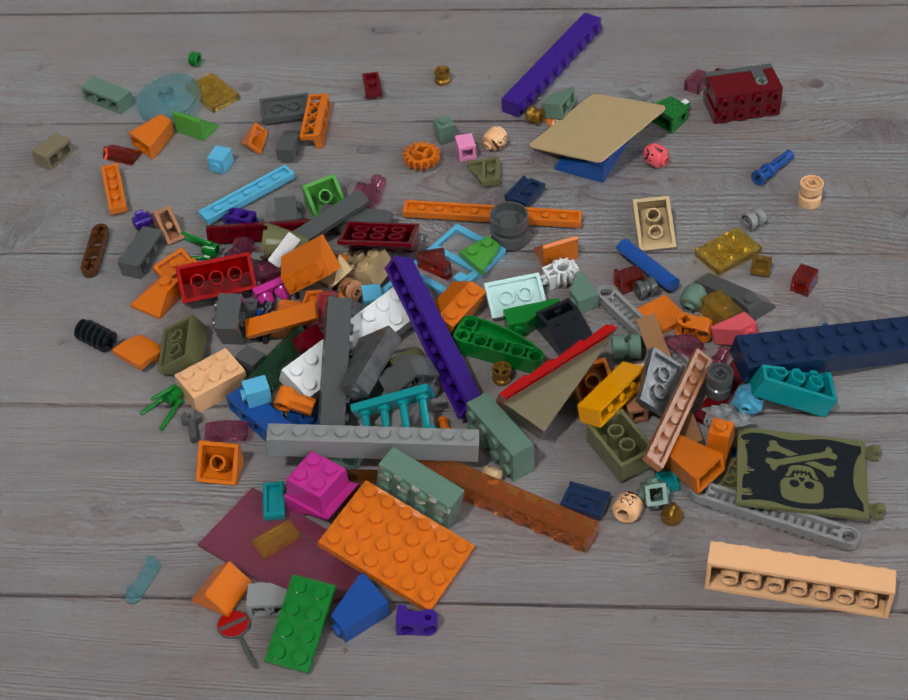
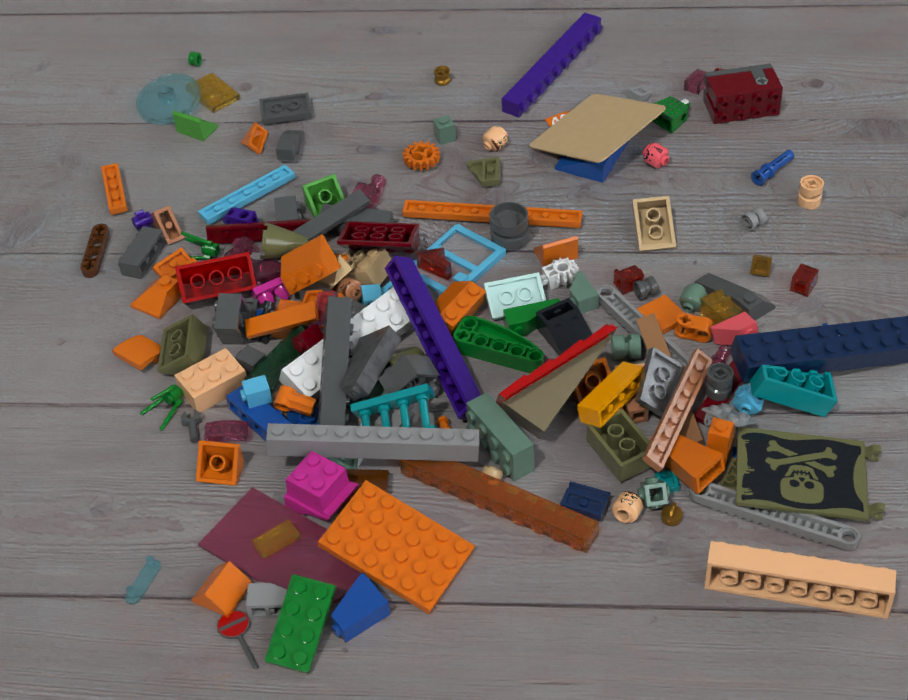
dark tan brick [32,133,74,171] -> none
black piece [74,319,118,353] -> none
sand green brick [81,77,134,114] -> none
clear red slope [103,144,142,166] -> none
orange slope [129,114,174,160] -> none
medium azure brick [207,145,234,174] -> none
teal tile [263,481,285,521] -> none
white sticker [268,232,300,268] -> none
orange fence [299,93,331,149] -> none
dark red plate [362,72,382,99] -> none
sand green brick [376,447,465,529] -> none
dark purple leg [396,605,439,636] -> none
bright pink brick [455,133,477,162] -> none
bright green wing [459,236,500,275] -> none
pearl gold wheel [492,361,512,386] -> none
dark blue plate [505,175,545,207] -> none
pearl gold wheel [525,106,545,125] -> none
sand green slope [542,88,576,119] -> none
blue brick [616,239,680,293] -> none
clear pink slope [664,334,705,356] -> none
clear yellow plate [694,227,762,276] -> none

